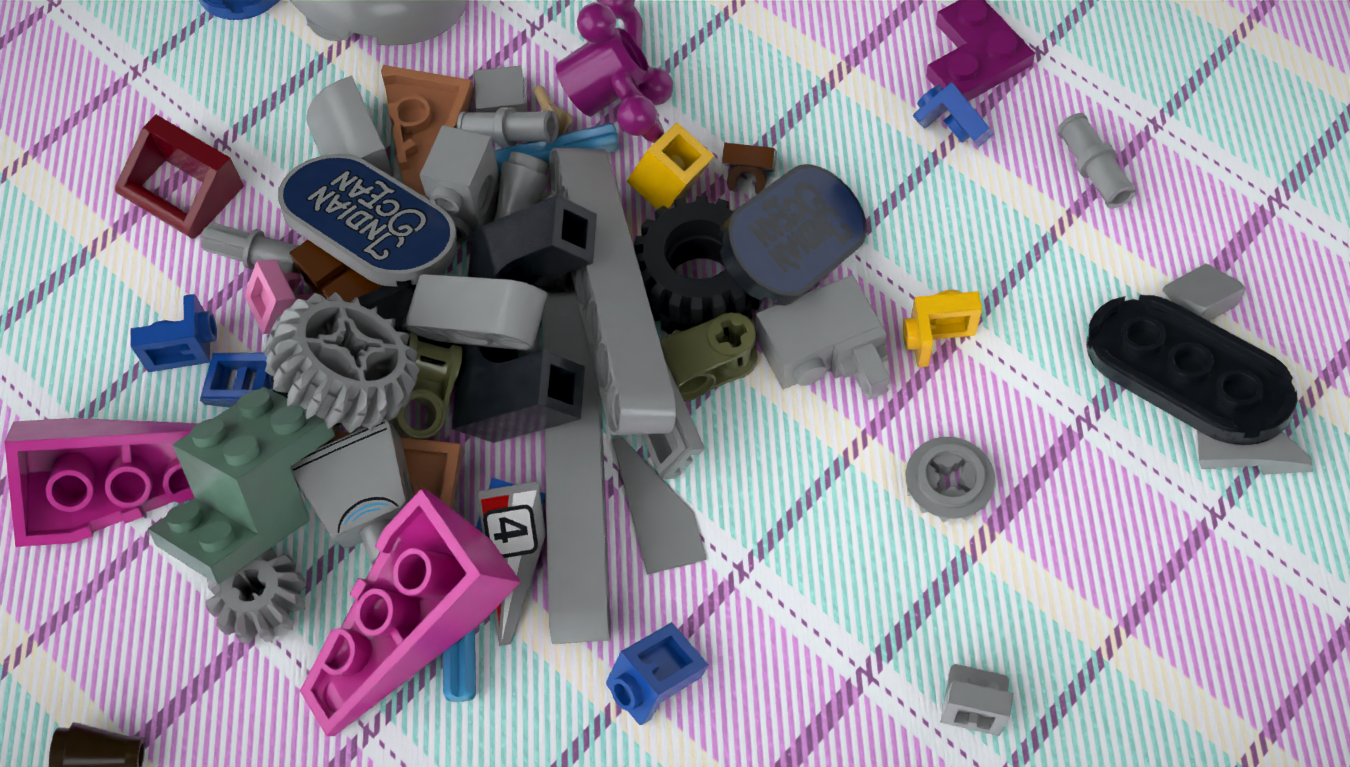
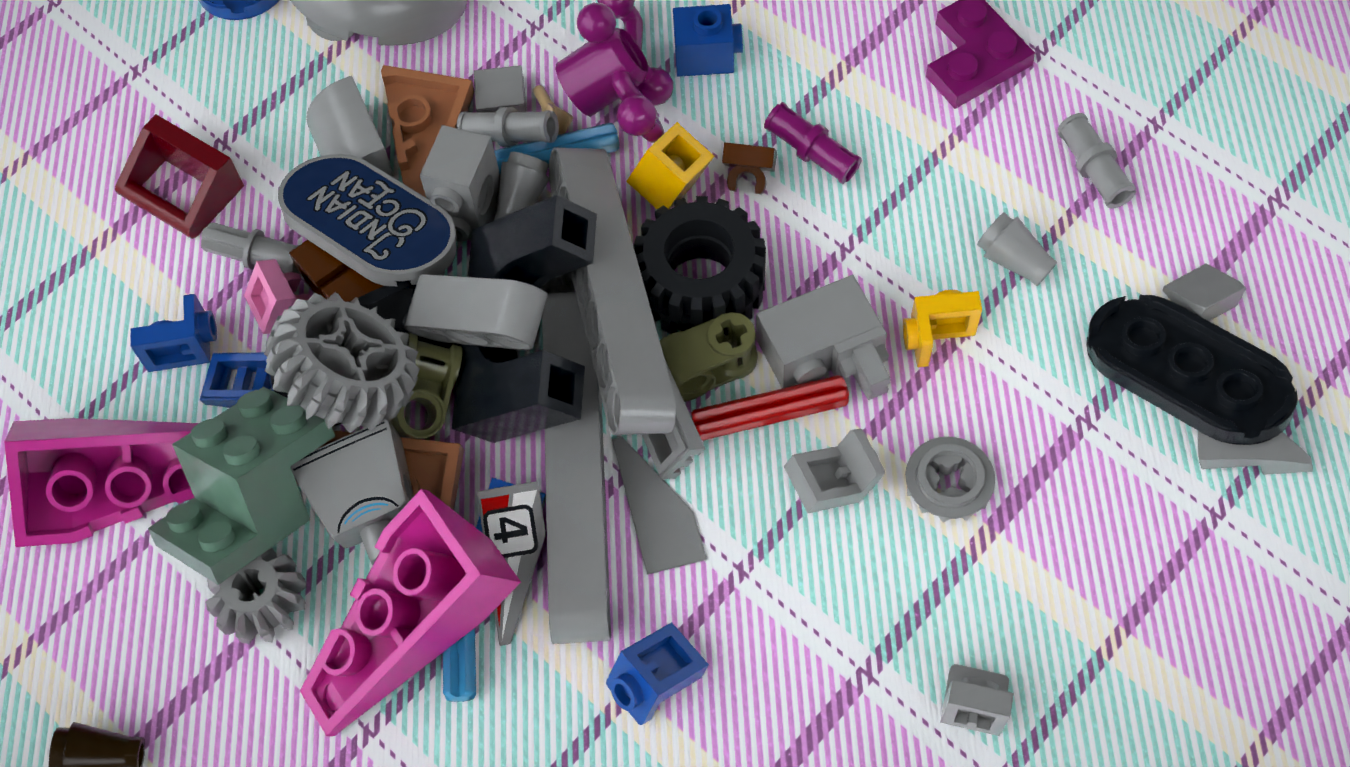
tile [718,164,867,306] -> none
blue bracket [912,82,994,147] -> none
none -> blue brick [673,4,743,77]
none -> red axle [691,375,849,441]
none -> magenta pin [764,102,862,184]
none -> light grey bracket [784,429,885,513]
none -> light grey cone [977,212,1058,286]

